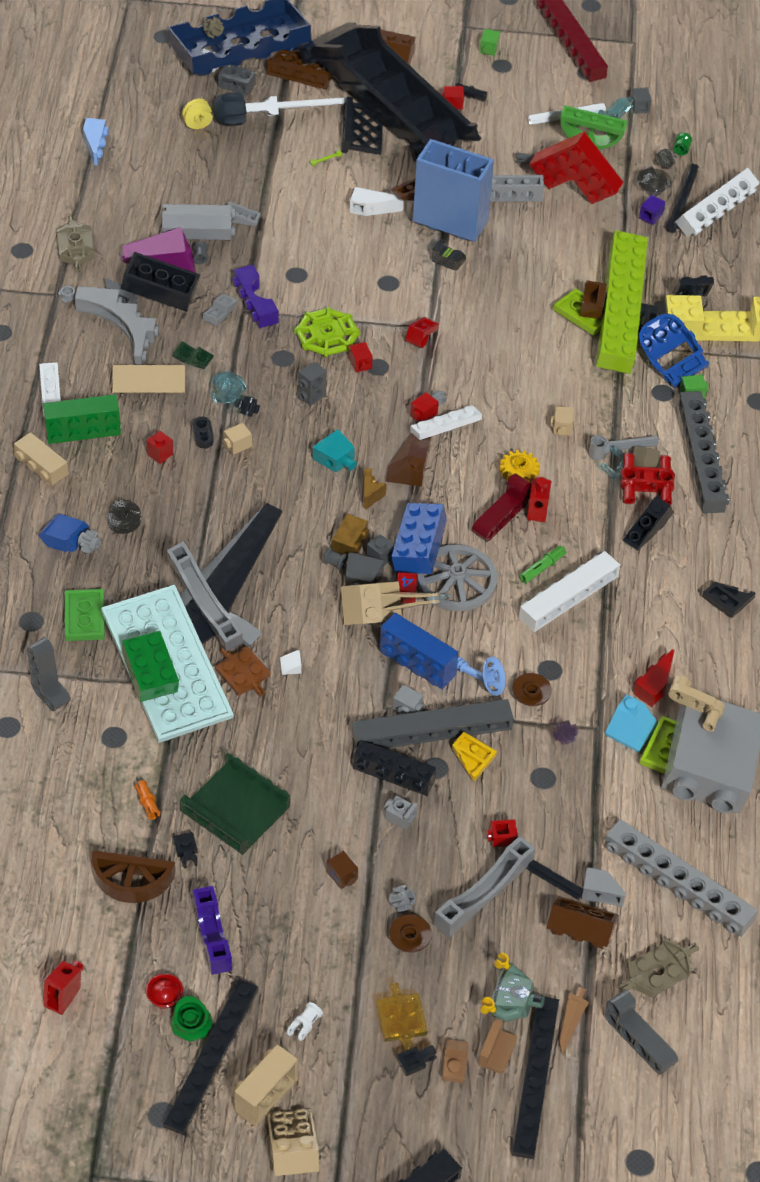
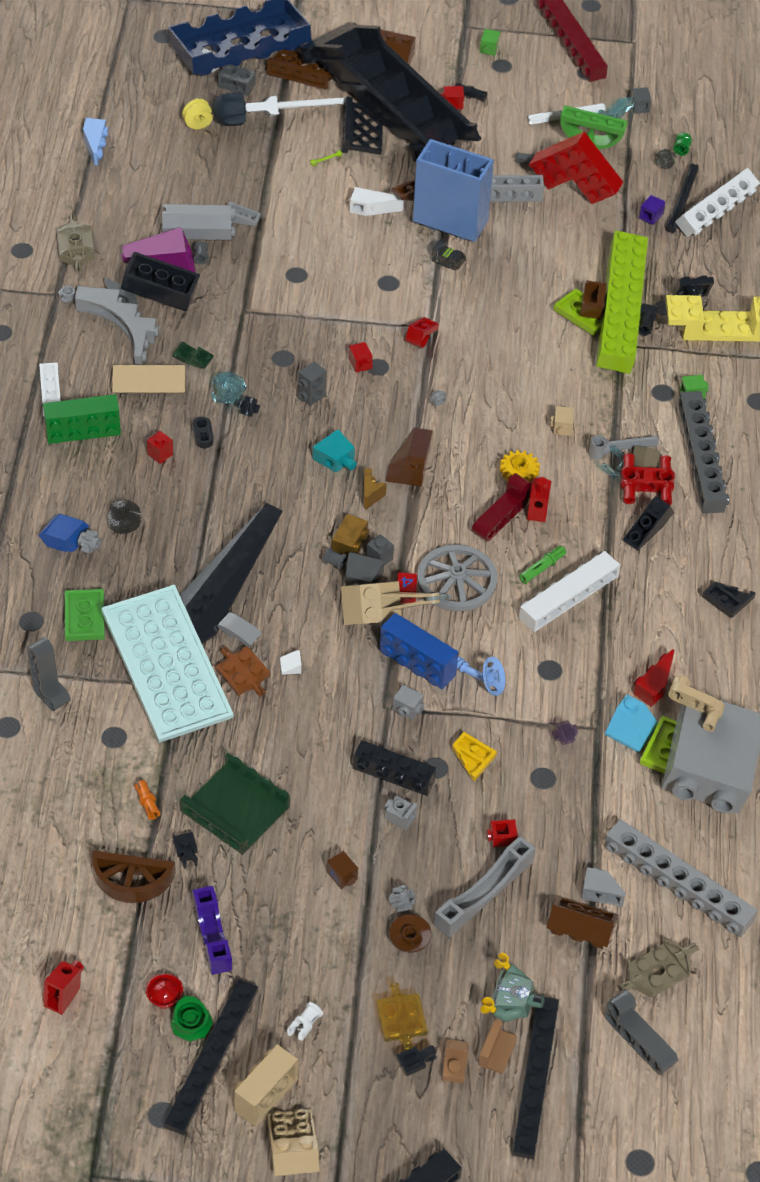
tan brick [14,432,69,486] -> none
green brick [122,631,179,702] -> none
light grey arch [167,541,243,651] -> none
light grey slope [202,293,238,326] -> none
dark tan gear [204,17,224,38] -> none
tan brick [222,423,252,455] -> none
dark purple arch [232,265,279,328] -> none
lime plate [294,307,361,357] -> none
dark grey brick [352,699,514,750] -> none
blue brick [392,503,447,574] -> none
red brick [410,392,439,422] -> none
white plate [410,405,482,440] -> none
reddish brown dish [512,673,552,706] -> none
black axle [527,860,583,900] -> none
medium nougat bar [559,987,589,1055] -> none
clear smoke piece [637,166,672,196] -> none
blue slope [639,314,709,389] -> none

